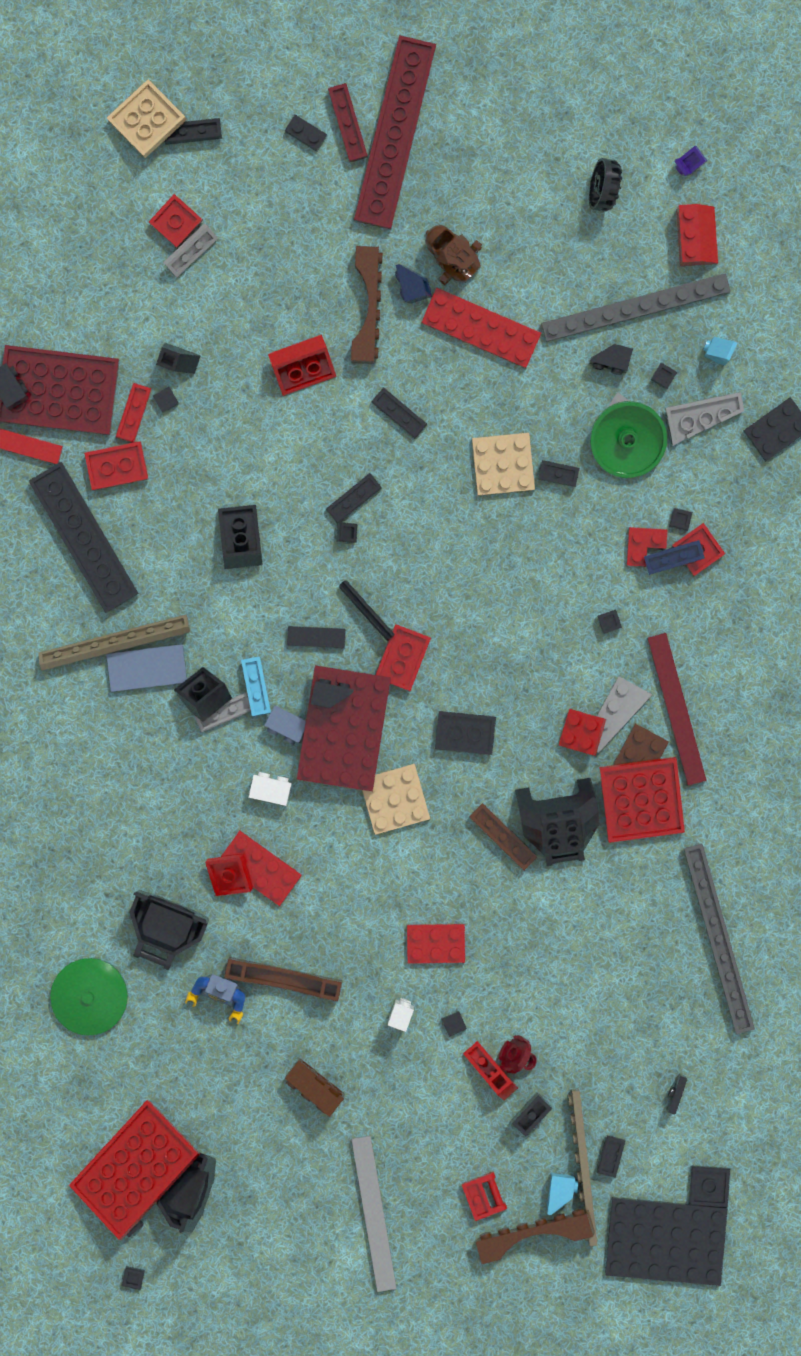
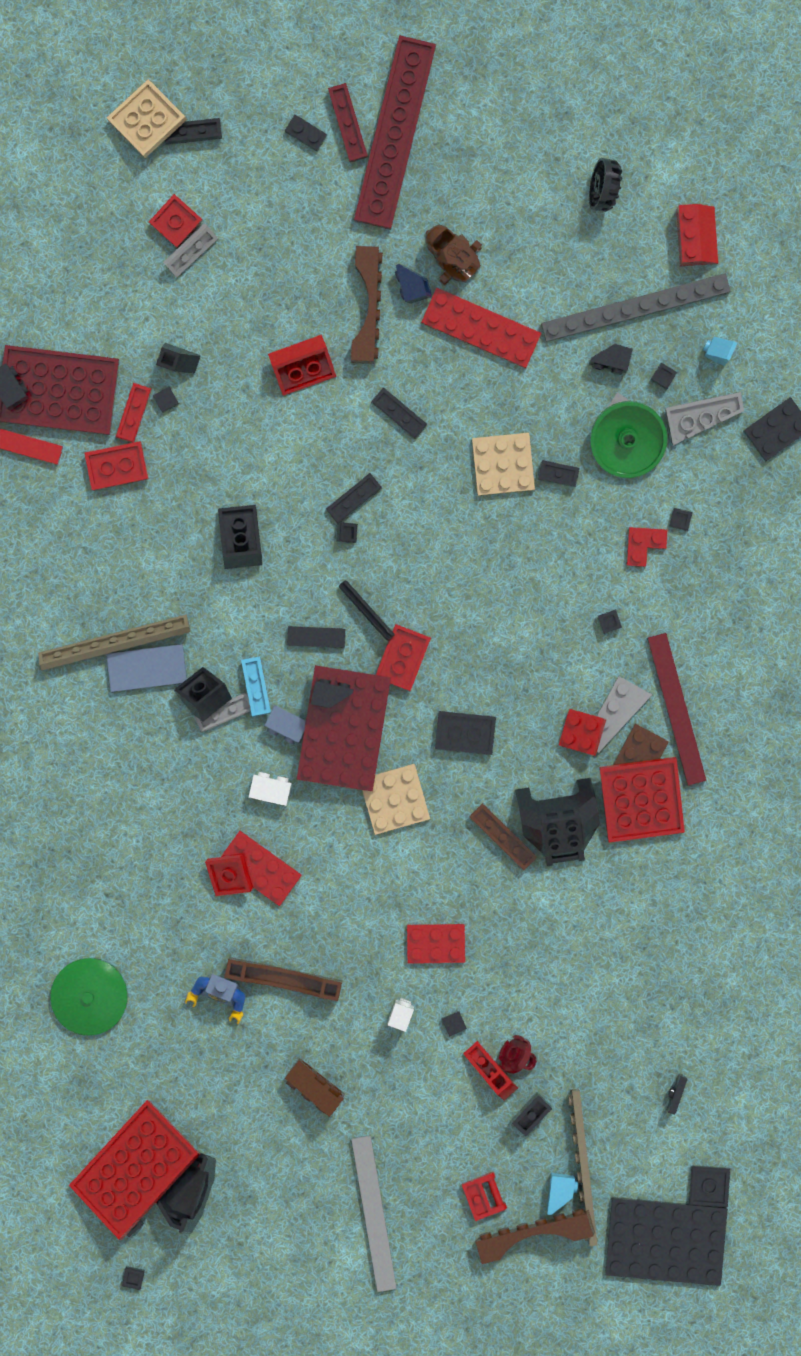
black plate [29,462,139,613] -> none
black piece [129,890,209,971] -> none
black plate [597,1135,626,1178] -> none
dark blue plate [644,540,705,575] -> none
red plate [671,523,725,577] -> none
dark purple bracket [674,146,707,176] -> none
dark grey plate [683,843,755,1034] -> none

